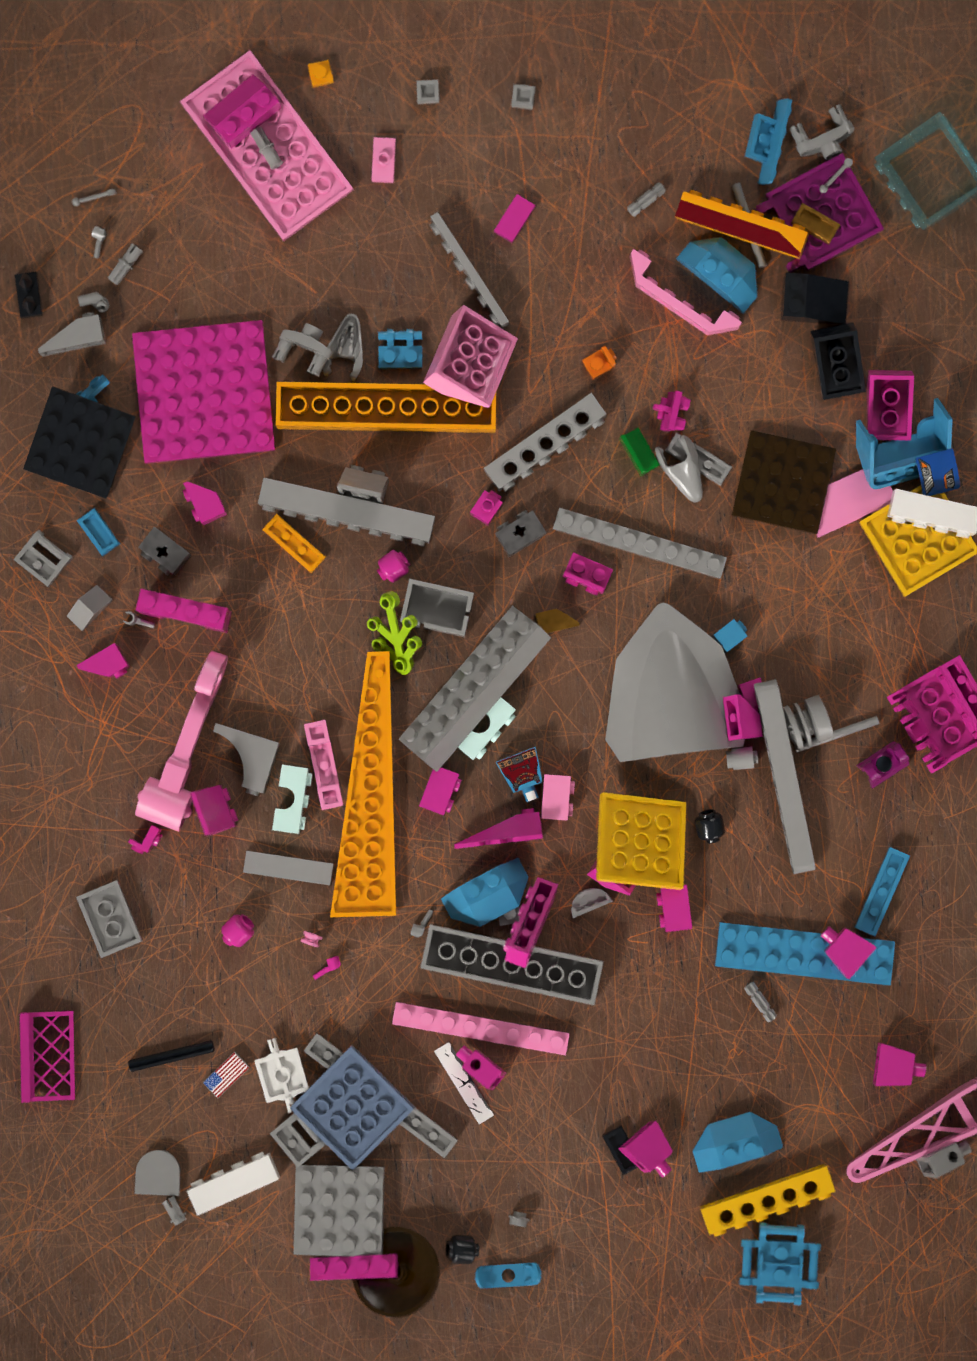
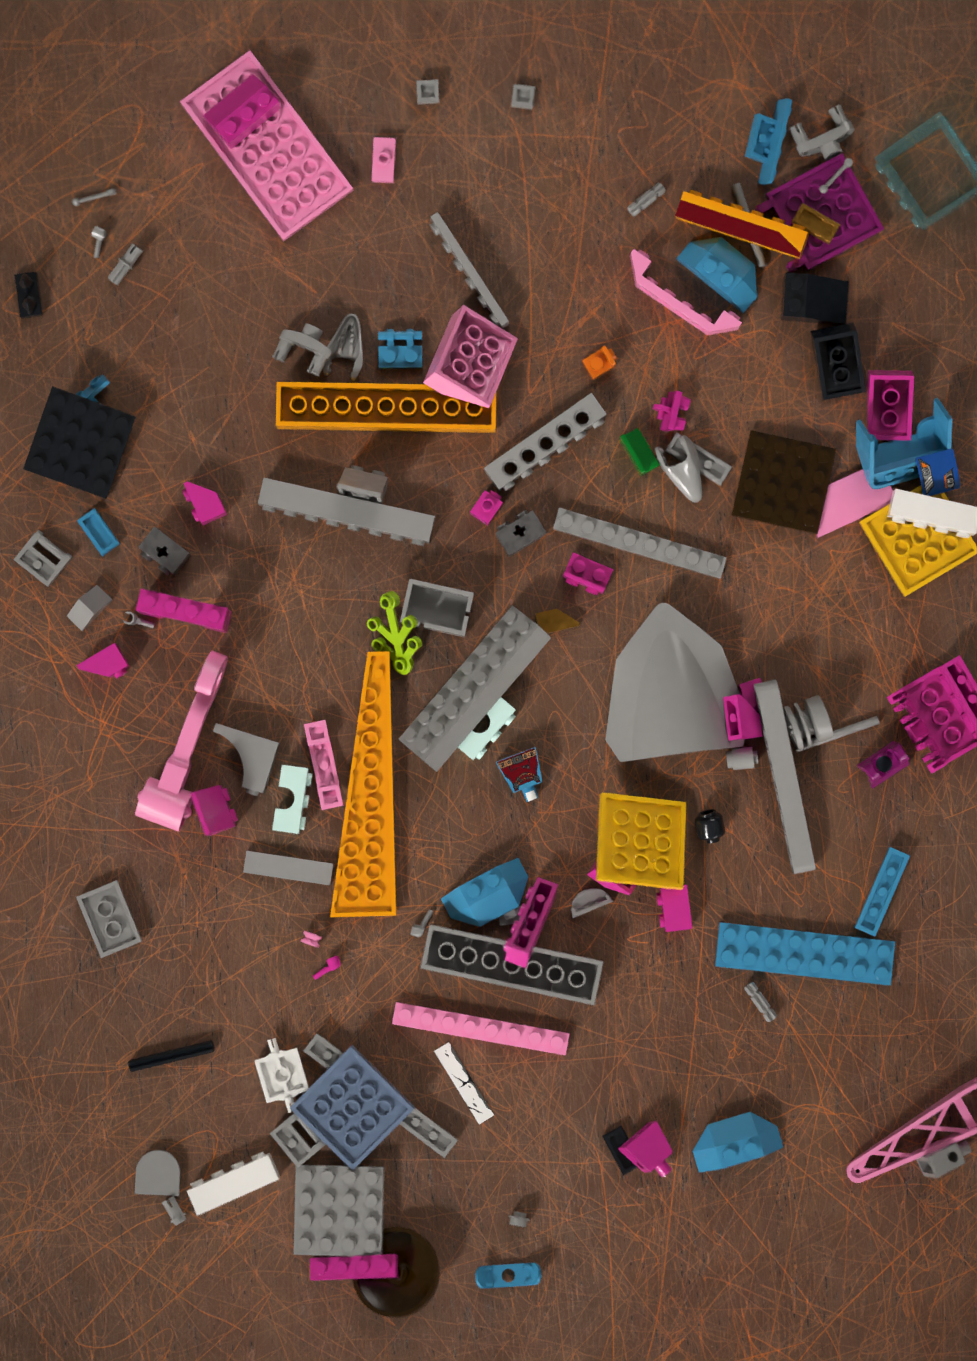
dark pink fence [20,1011,75,1103] -> none
light grey slope [38,312,106,356] -> none
light grey arm [78,292,109,312] -> none
dark pink bracket [128,825,163,854] -> none
dark pink plate [132,320,275,464] -> none
tile [203,1052,250,1098] -> none
dark pink head [221,915,254,947] -> none
light grey axle [251,127,283,170] -> none
light orange tile [262,514,326,574] -> none
light orange plate [308,60,334,88] -> none
dark pink head [377,550,410,583] -> none
dark pink brick [419,767,462,815] -> none
black head [445,1235,479,1264] -> none
dark pink wedge [454,808,543,849] -> none
dark pink torso [456,1045,507,1090] -> none
dark pink tile [494,194,535,243] -> none
bright pink brick [541,774,575,820] -> none
yellow brick [700,1164,835,1236] -> none
dark azure brick [712,619,748,653] -> none
dark azure brick [739,1223,821,1305] -> none
dark pink torso [820,926,877,979] -> none
dark pink torso [873,1042,926,1086] -> none

